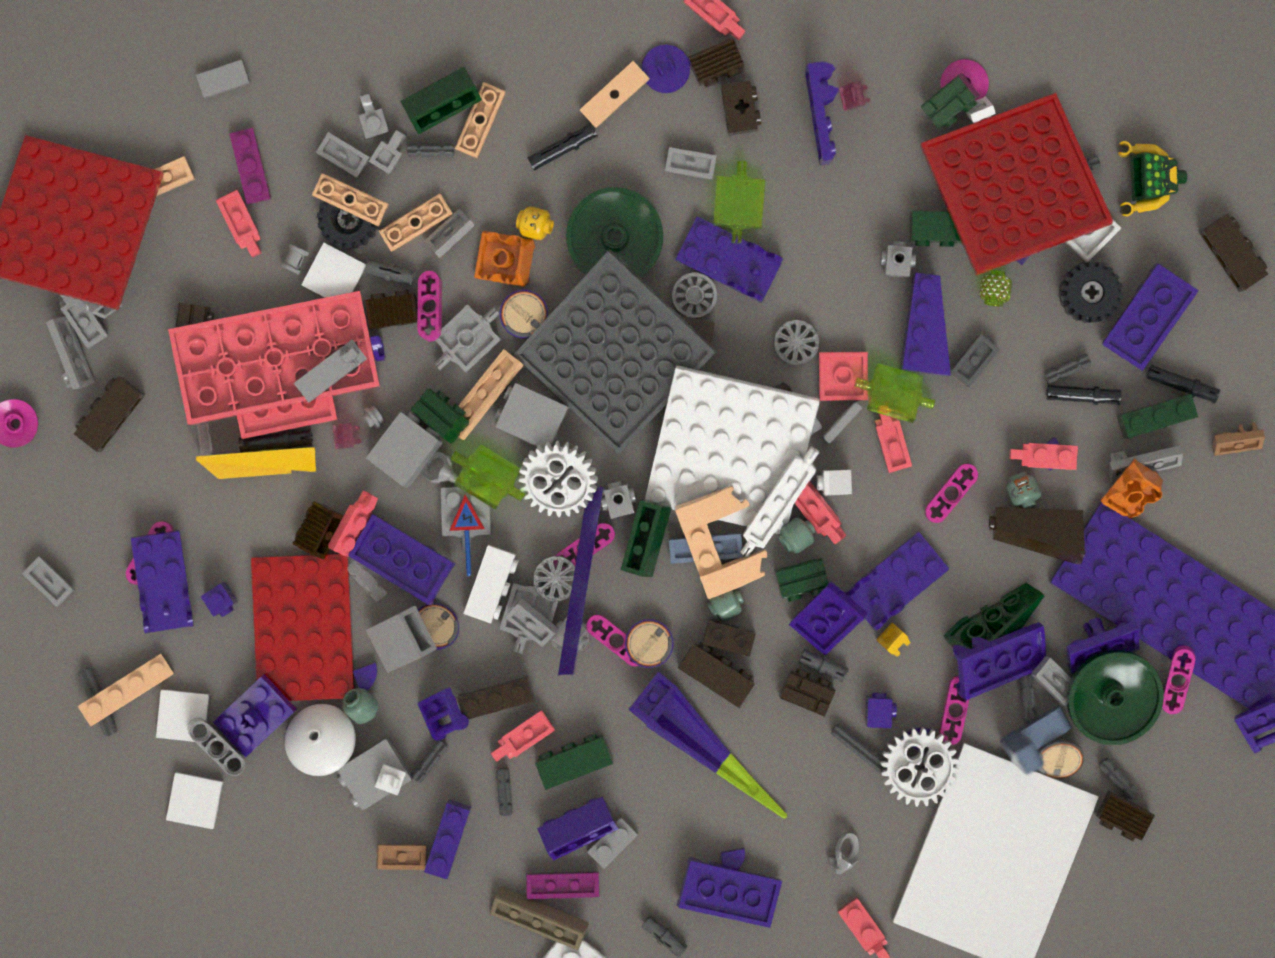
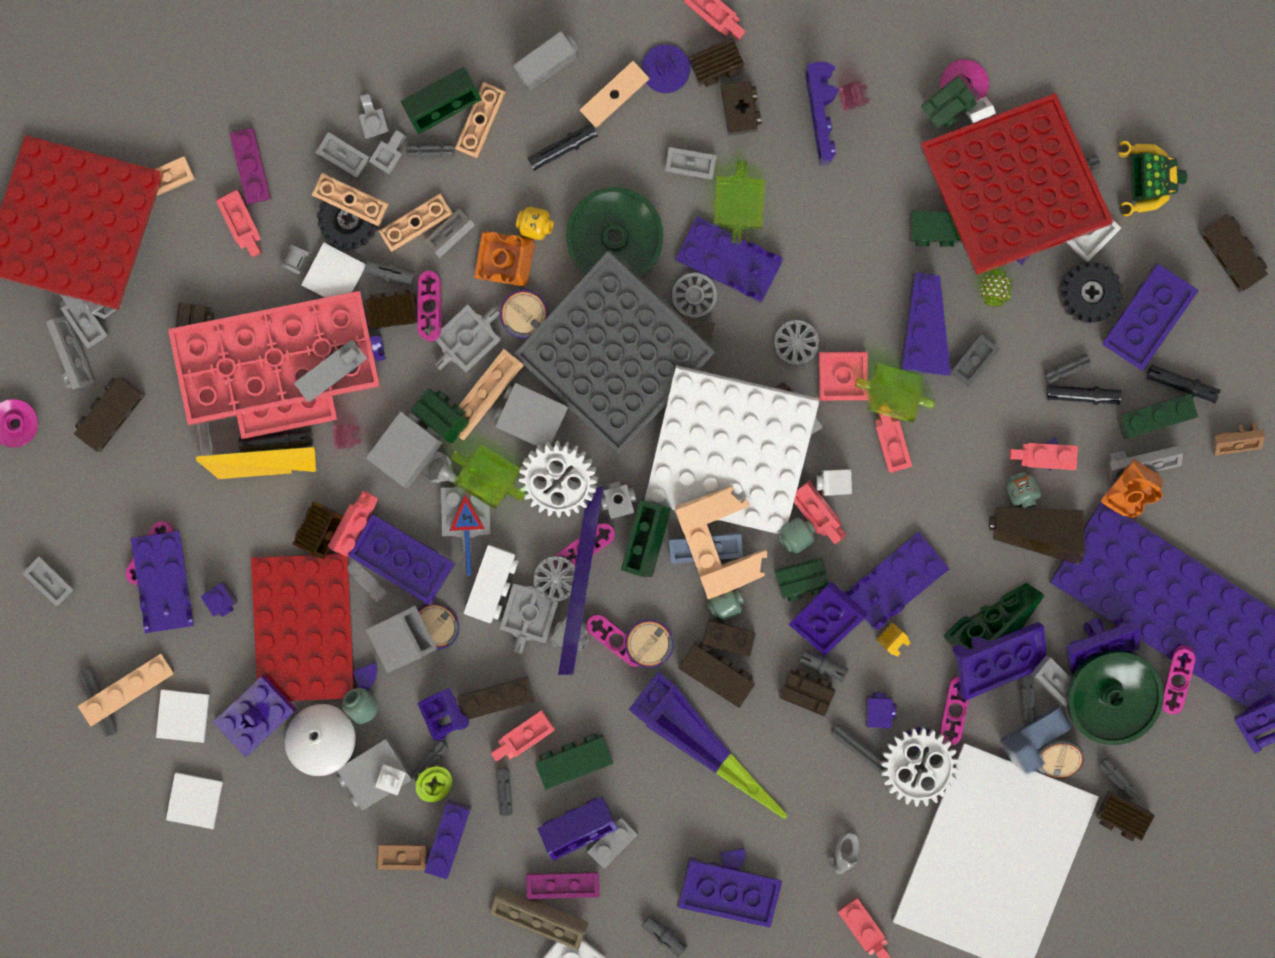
light grey beam [187,718,245,776] -> none
light grey tile [196,60,250,99] -> none
light grey plate [362,406,384,429] -> none
light grey plate [505,599,559,647] -> none
white plate [740,447,819,557] -> none
light grey tile [822,402,862,444] -> none
light grey brick [880,242,916,278] -> none
dark pink beam [924,464,978,523] -> none
none -> lime gear [414,764,452,802]
none -> light grey brick [513,31,577,92]

